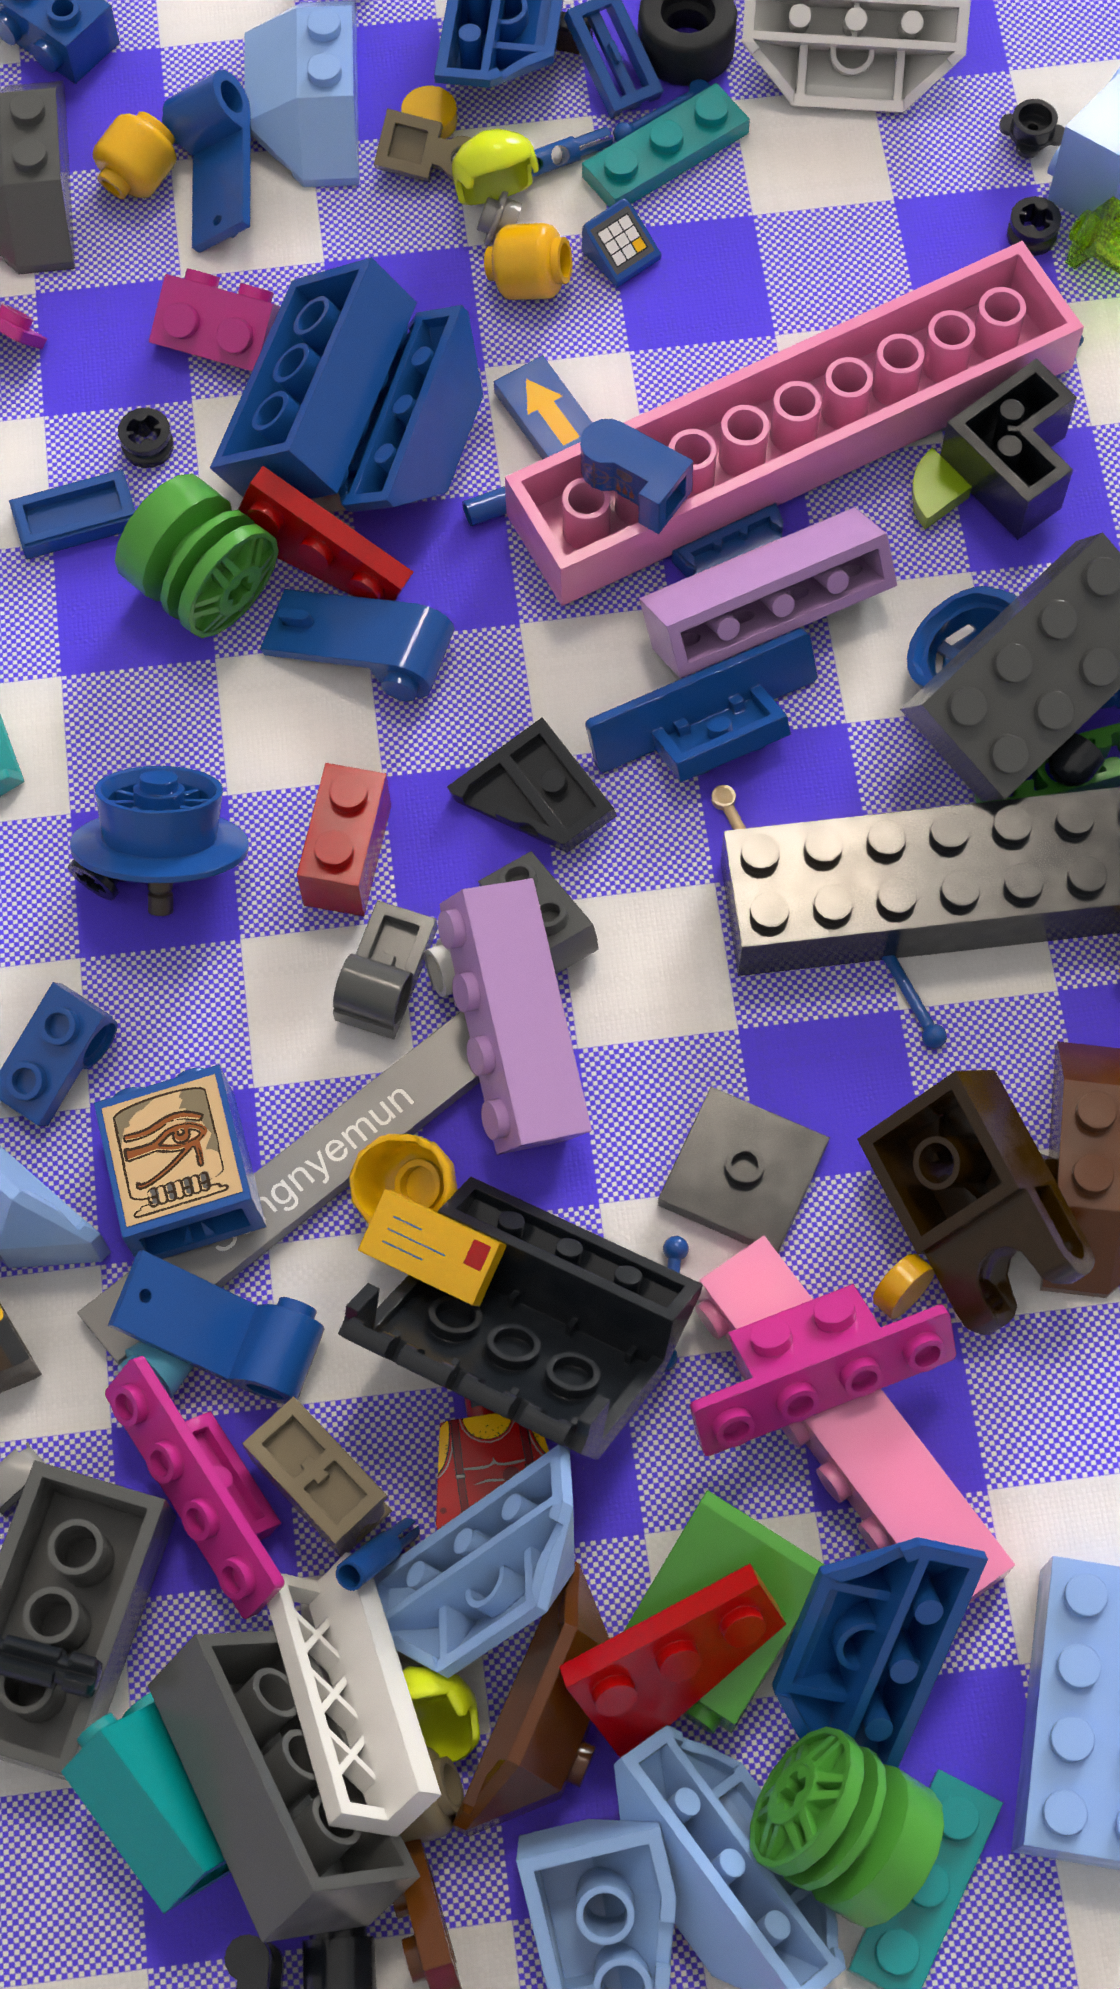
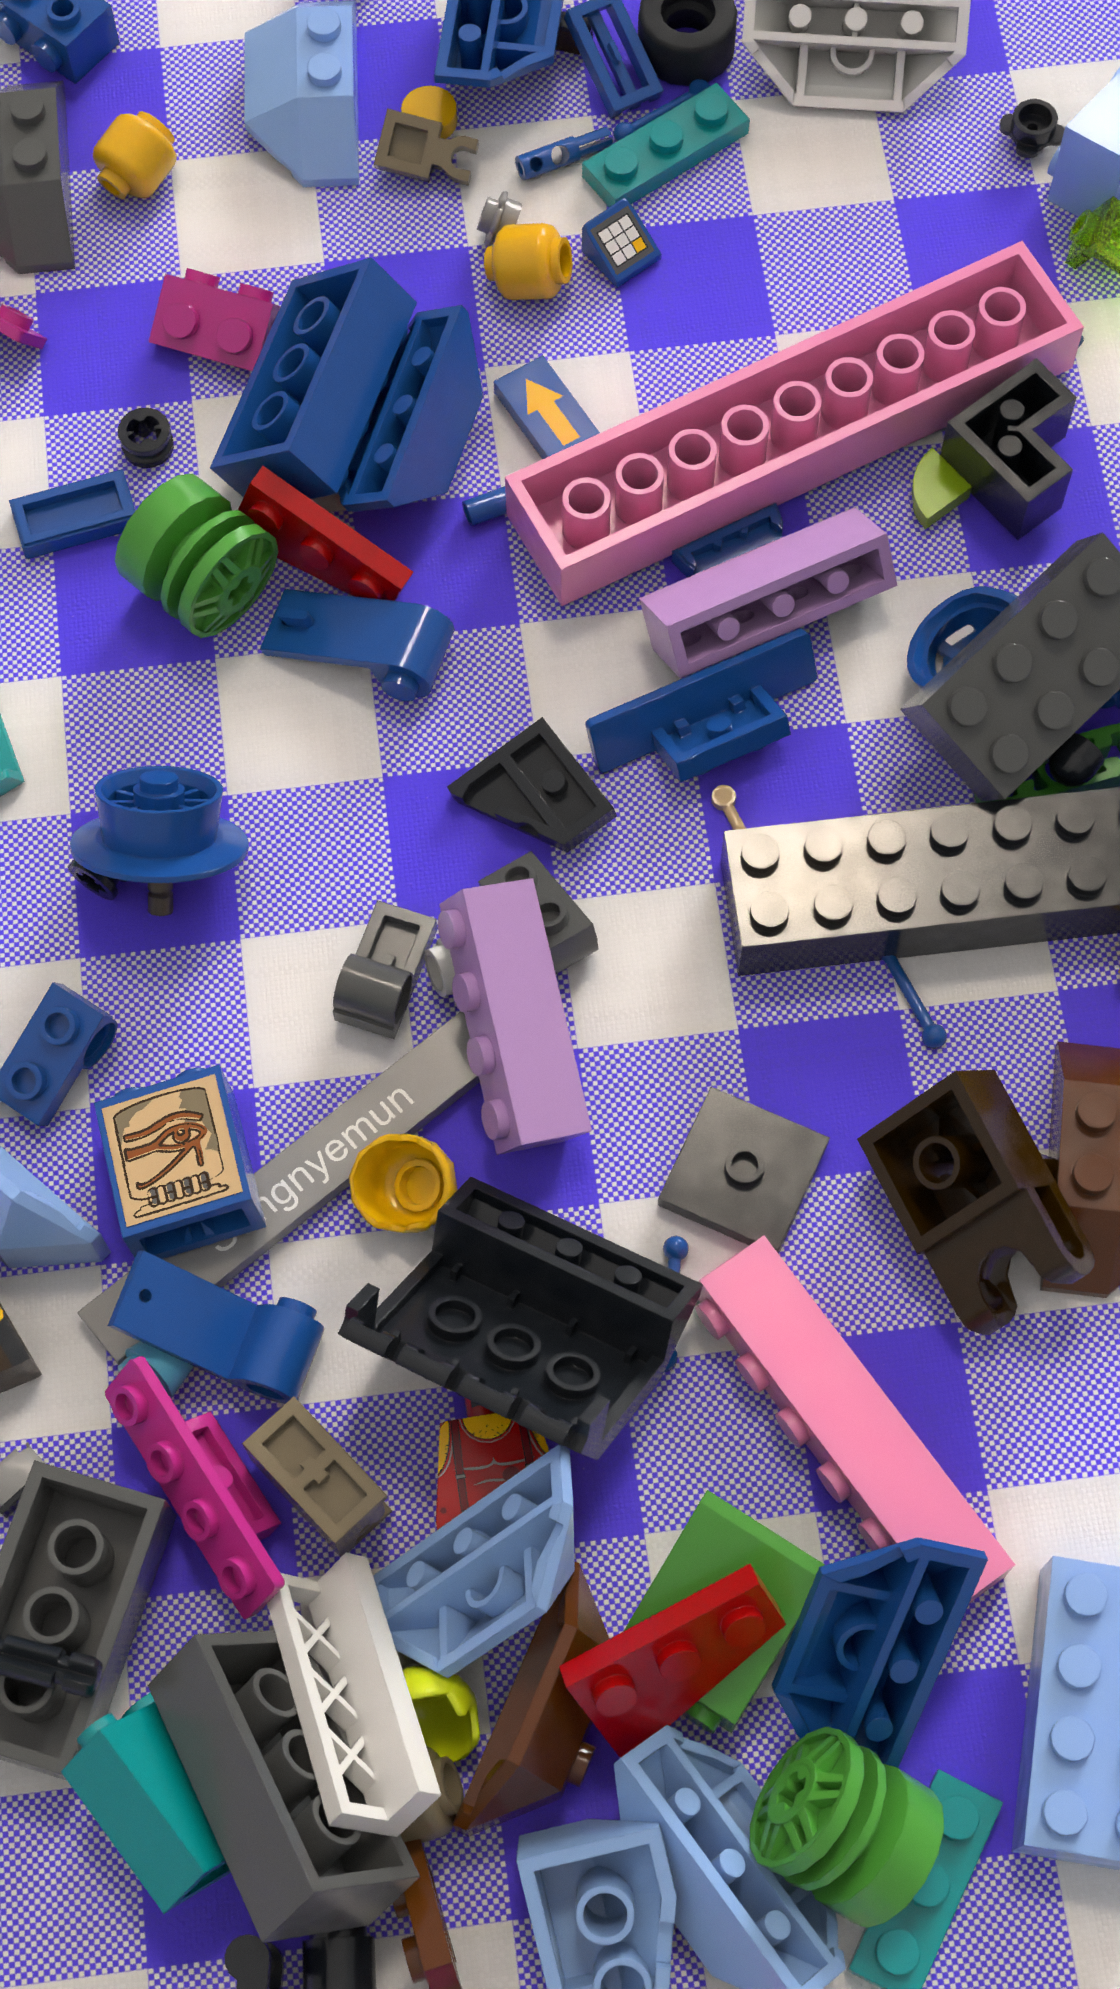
blue door [162,70,251,253] -> none
brick [297,763,391,916] -> none
blue pin [335,1518,420,1591] -> none
yellow tile [358,1189,507,1307] -> none
neon yellow hair [452,129,539,206] -> none
blue leg [580,419,693,534] -> none
dark pink bracket [690,1284,956,1456] -> none
yellow tile [873,1253,935,1320] -> none
black bush [1007,196,1062,256] -> none

